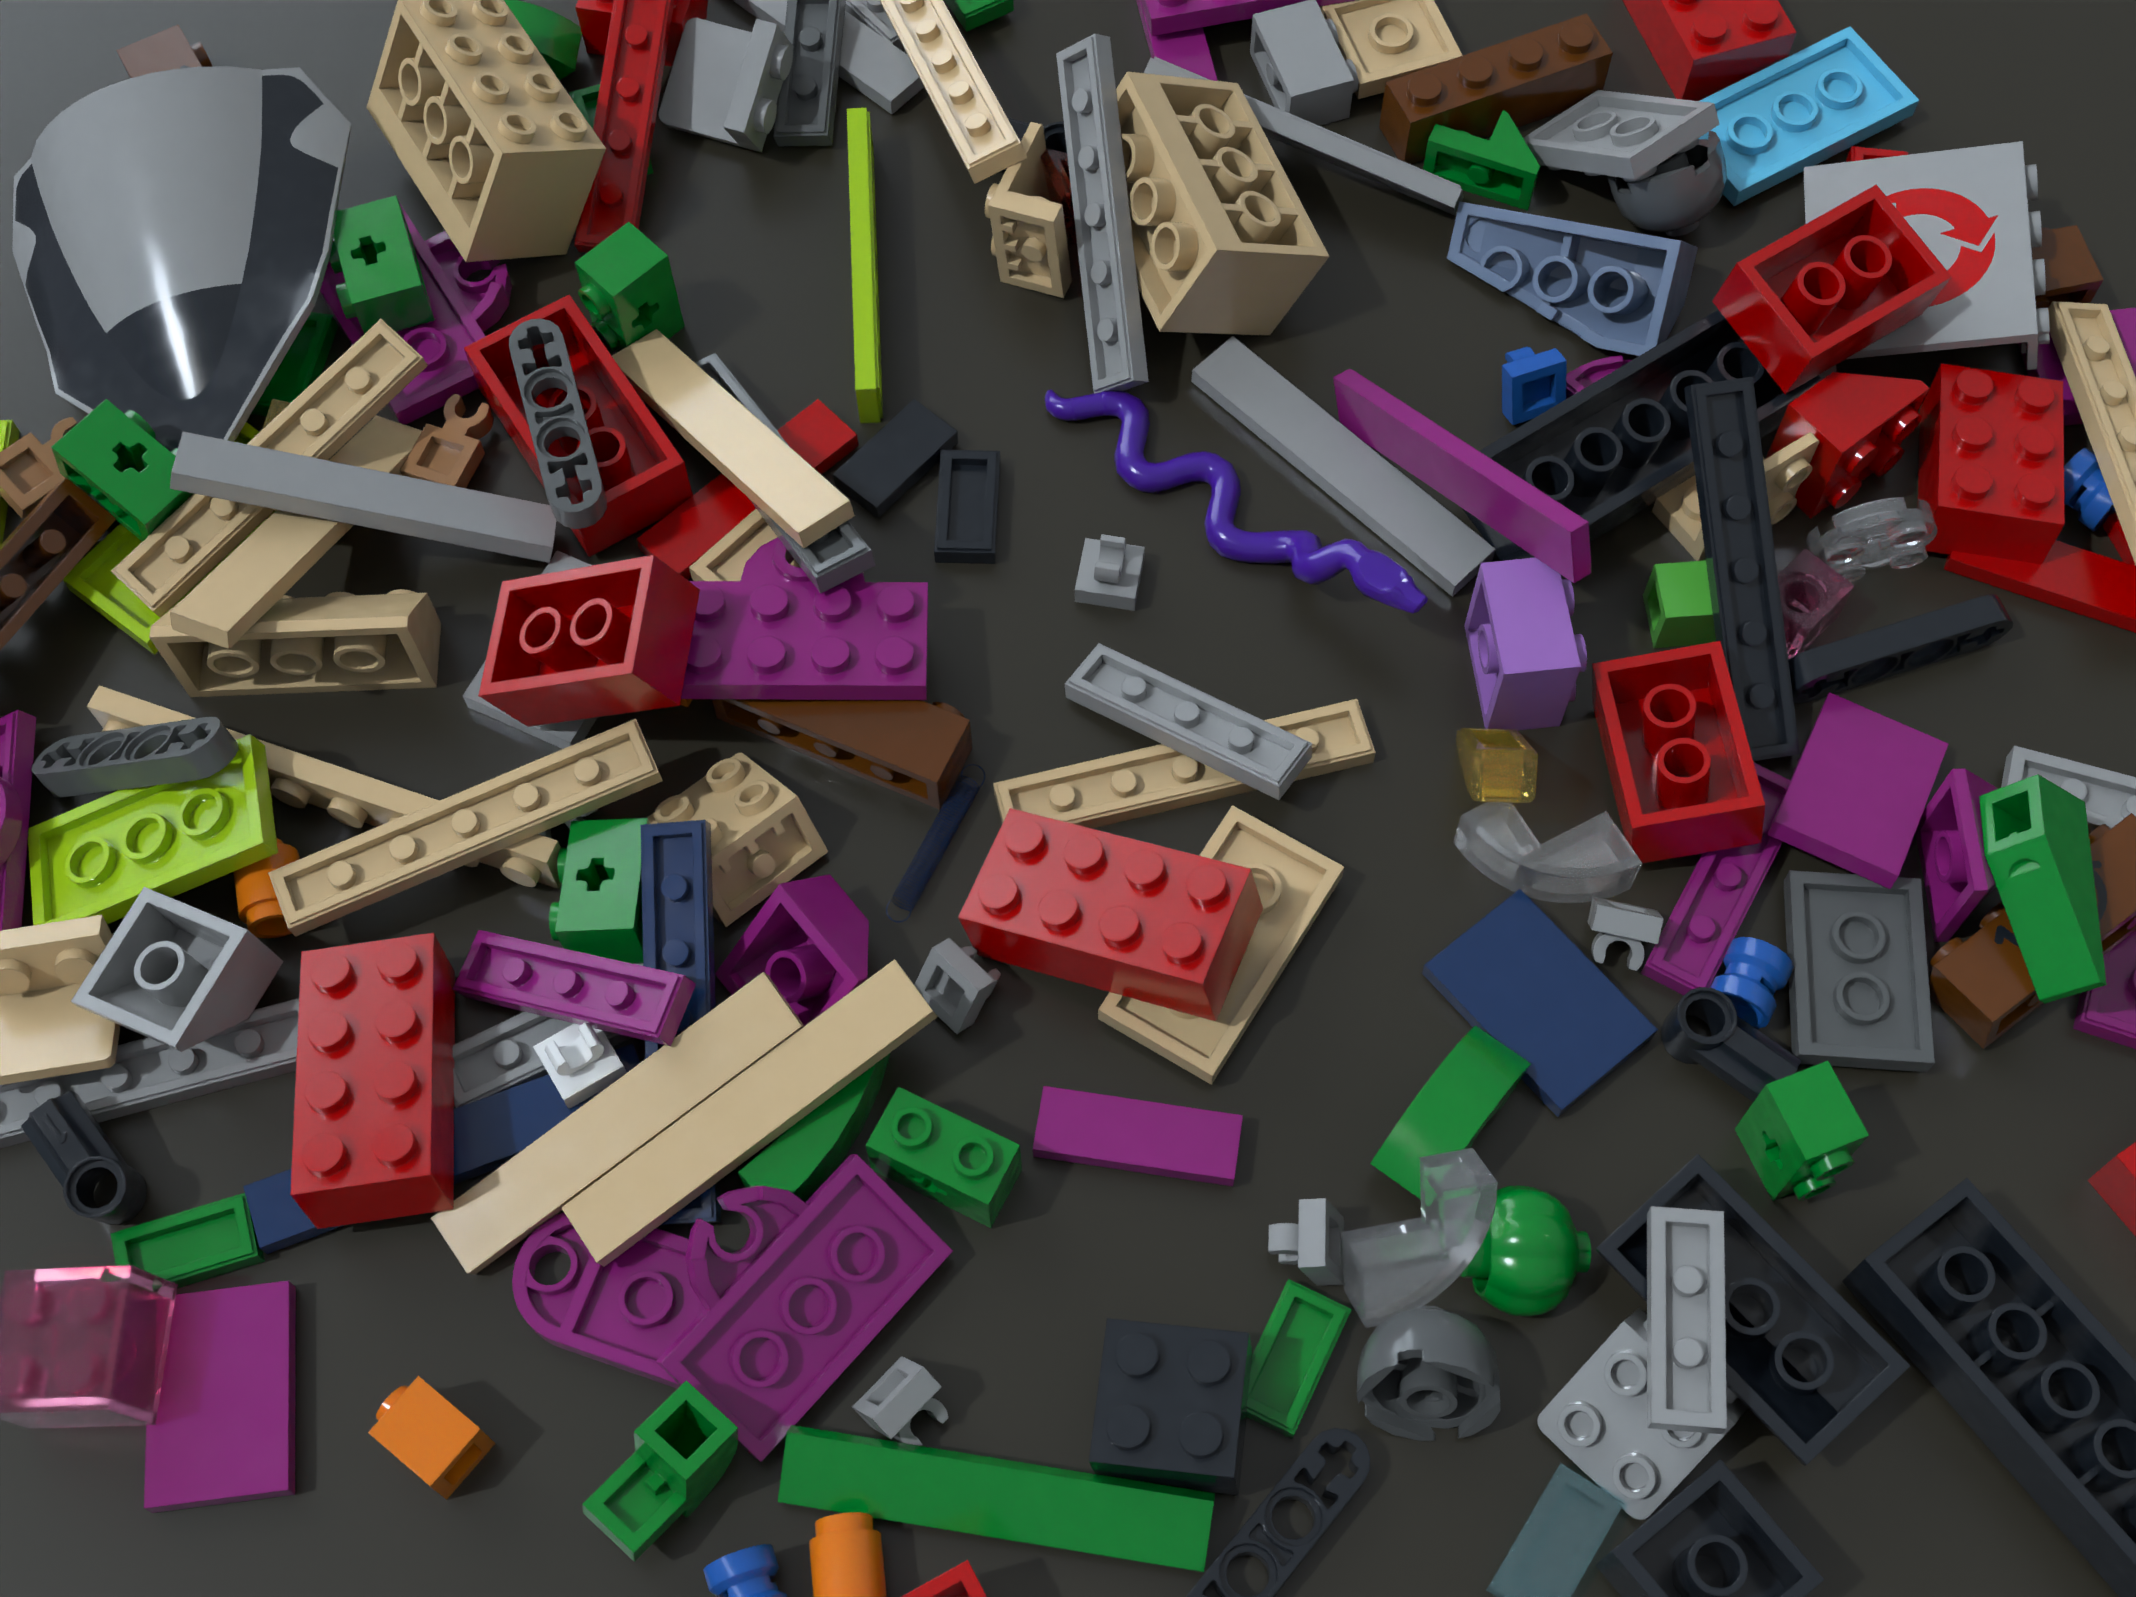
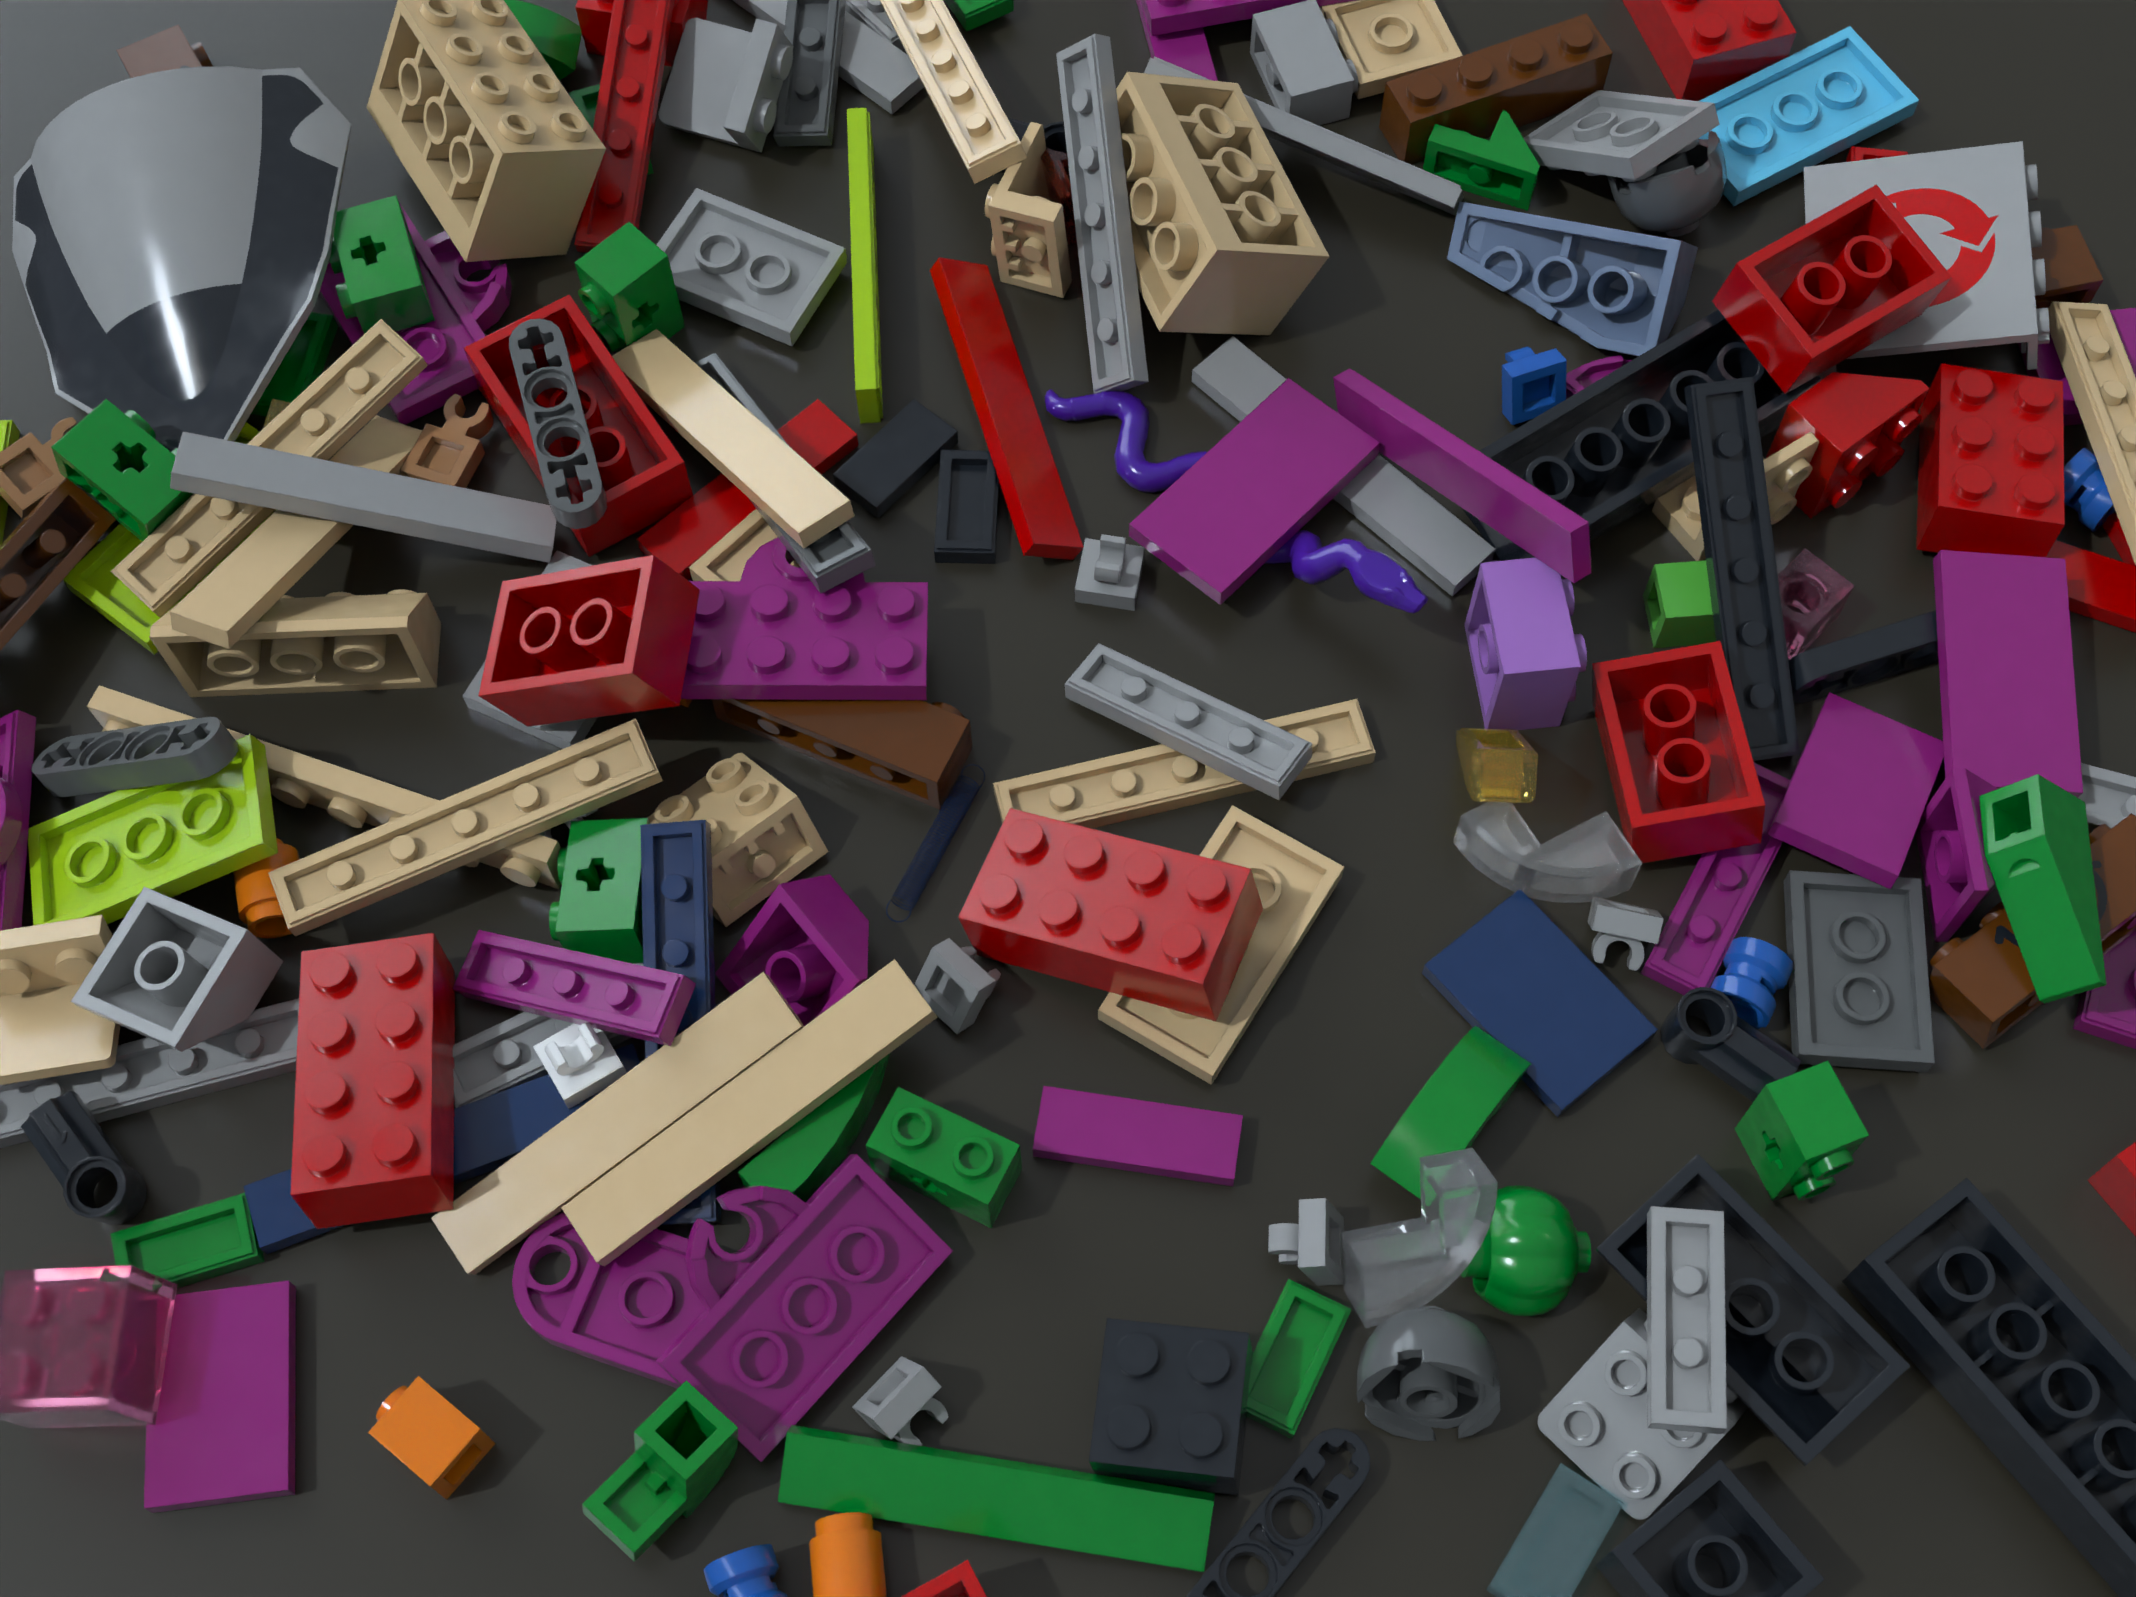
clear plate [1806,497,1938,585] -> none
none -> light grey plate [657,188,847,346]
none -> red tile [930,257,1083,560]
none -> magenta tile [1129,378,1380,605]
none -> magenta tile [1933,550,2083,798]

